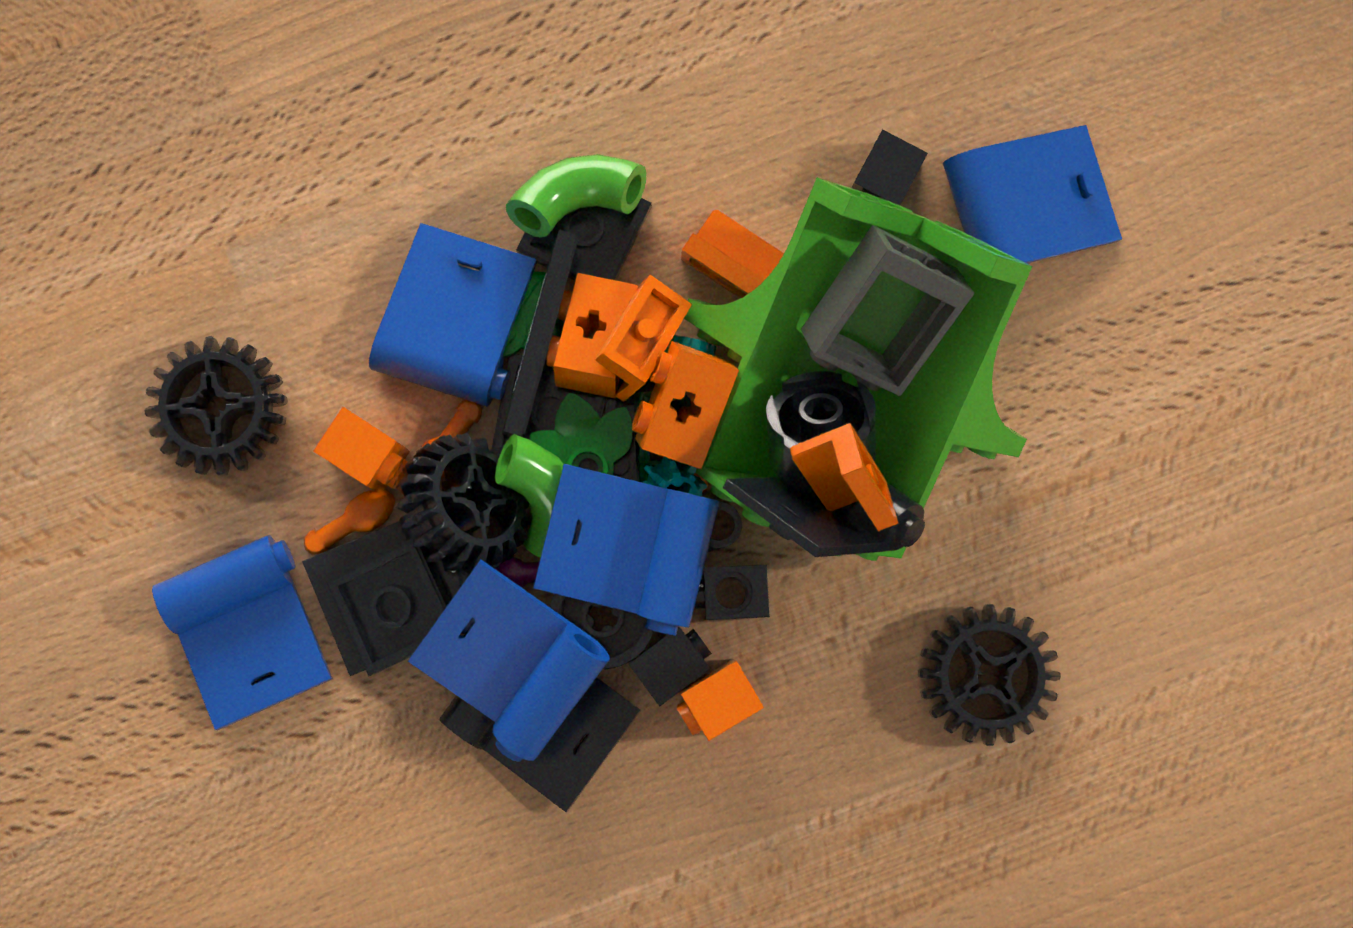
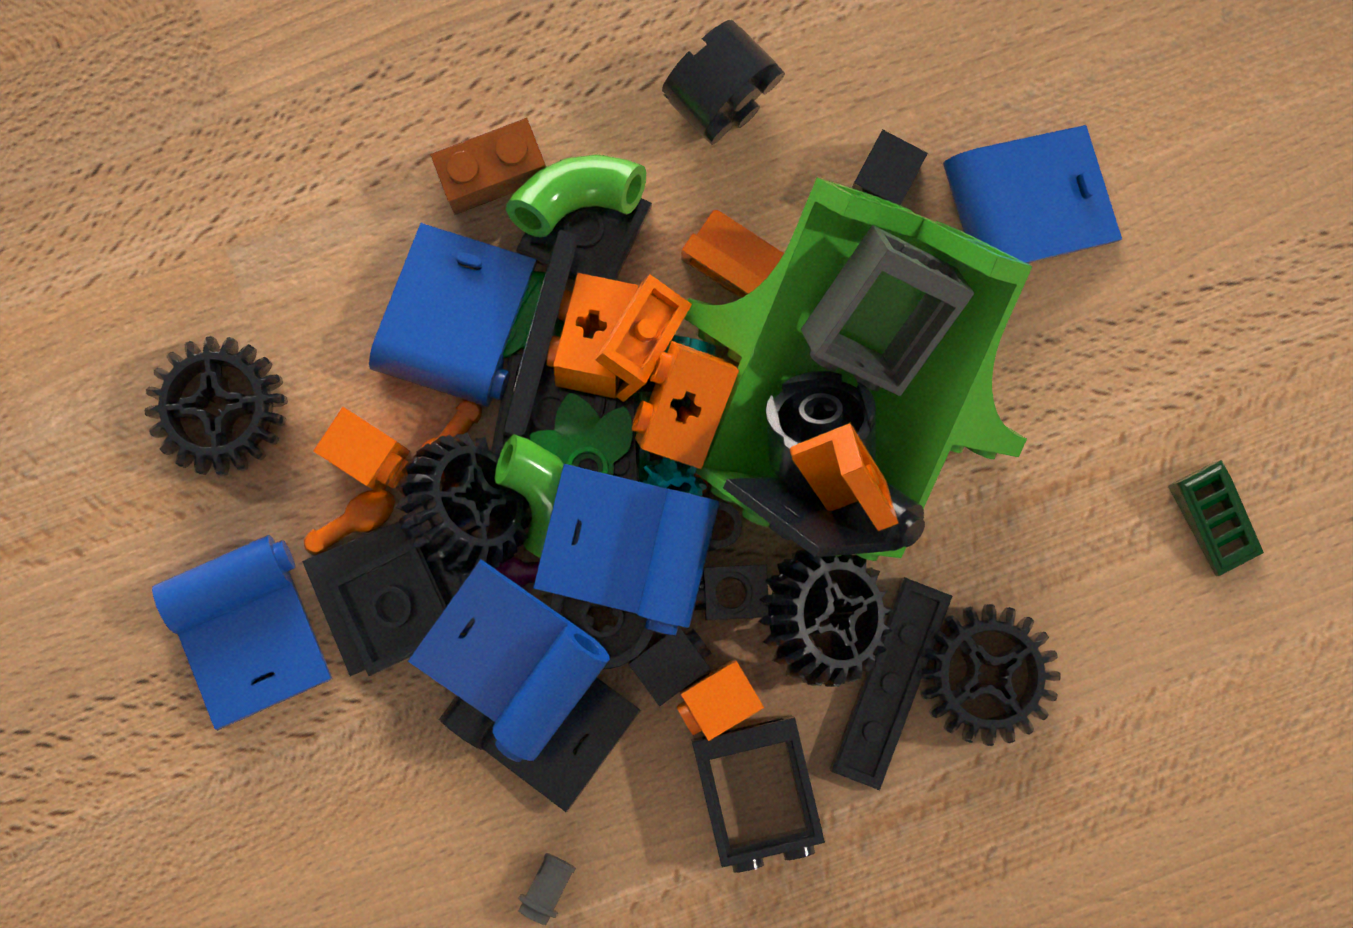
none -> dark orange brick [430,118,546,215]
none -> dark grey pin [518,853,576,925]
none -> black brick [662,20,785,145]
none -> black window [691,715,825,873]
none -> black gear [758,549,894,687]
none -> black tile [830,577,953,790]
none -> dark green slope [1168,460,1264,577]

